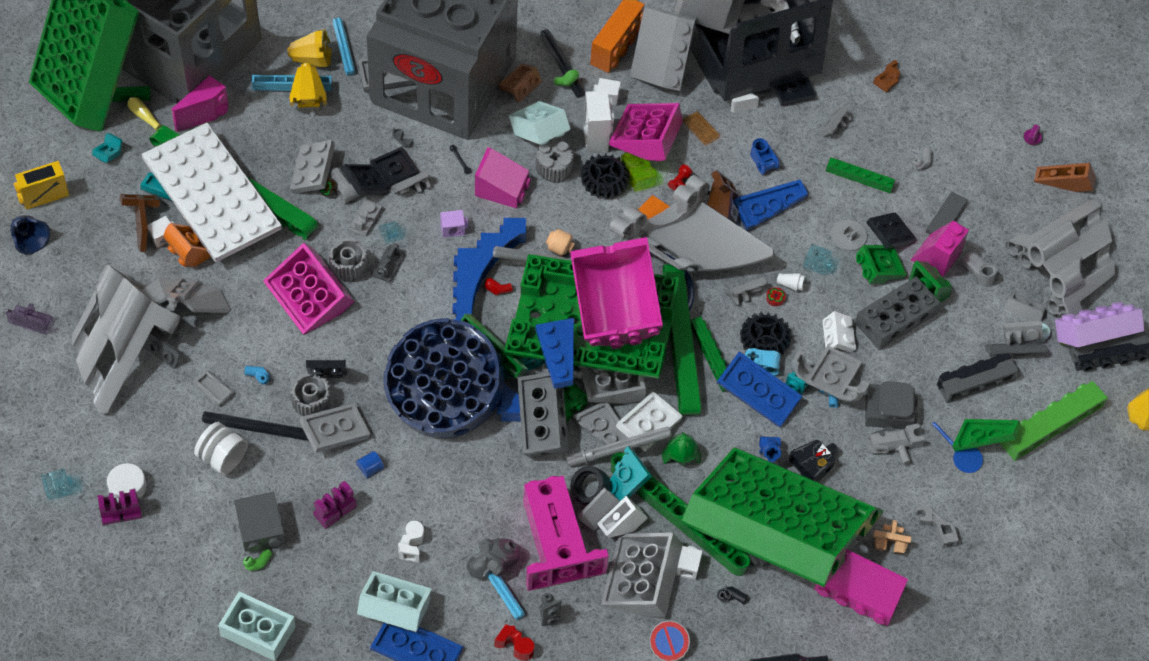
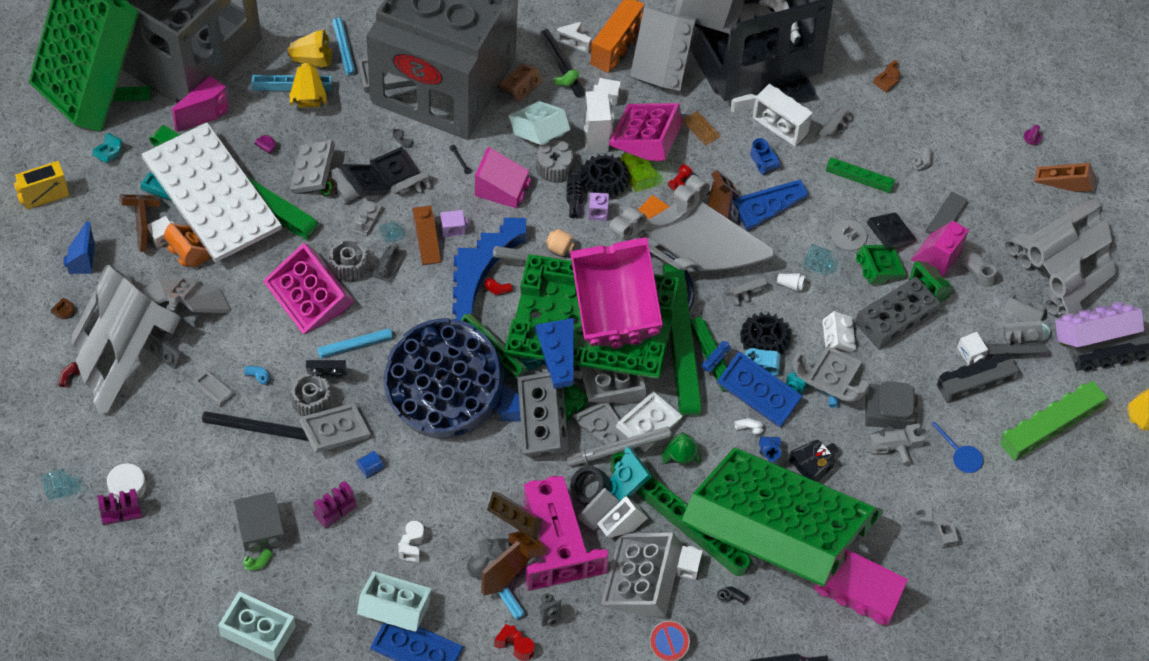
clear purple panel [6,303,53,334] -> none
dark blue helmet [10,215,51,255] -> none
light yellow piece [127,97,161,130] -> none
white wheel [194,422,248,475] -> none
red tile [766,287,786,307] -> none
light nougat hips [873,520,911,555] -> none
green wing [952,419,1021,452] -> none
none -> reddish brown tile [50,297,75,319]
none -> dark red arm [58,362,80,388]
none -> blue slope [64,222,95,274]
none -> magenta plate [254,135,276,154]
none -> medium azure axle [318,328,393,358]
none -> dark orange slope [413,205,441,266]
none -> reddish brown piece [481,531,547,596]
none -> dark brown plate [487,491,543,538]
none -> white slope [556,22,592,53]
none -> black hinge [566,171,583,219]
none -> lavender brick [588,193,609,221]
none -> blue axle [702,341,731,372]
none -> white arm [734,418,763,434]
none -> white brick [752,84,812,146]
none -> white brick [957,332,988,365]

